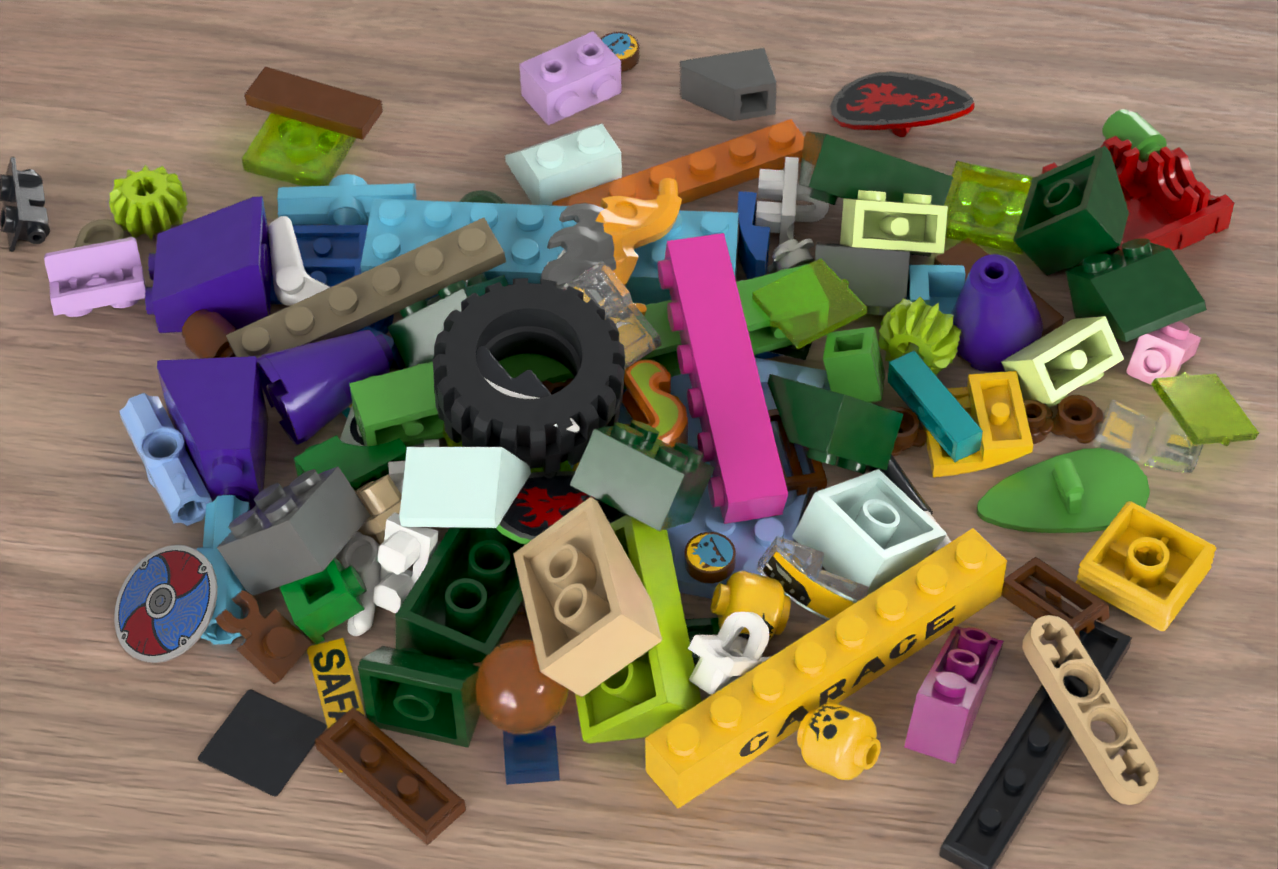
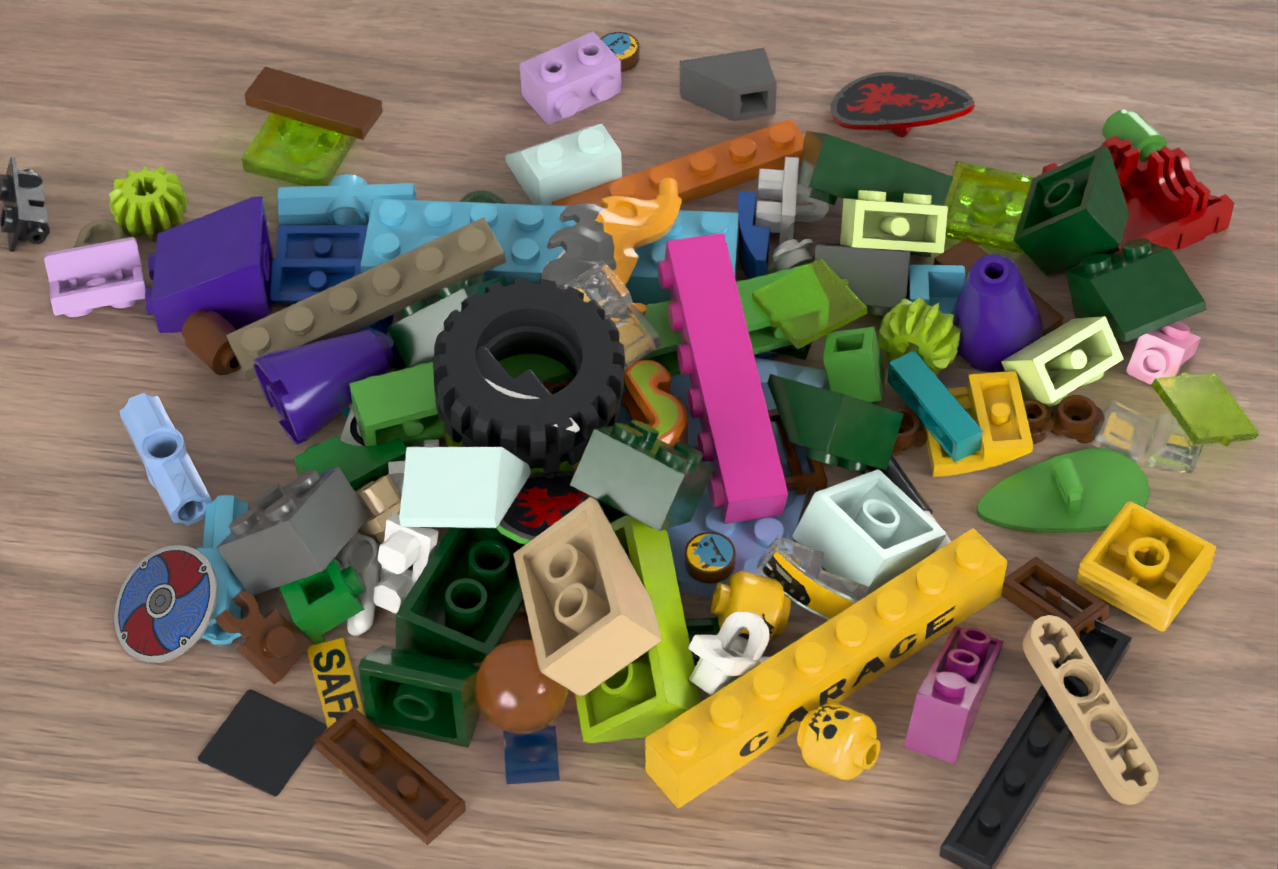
dark purple slope [157,356,268,510] -> none
white piece [268,216,330,306] -> none

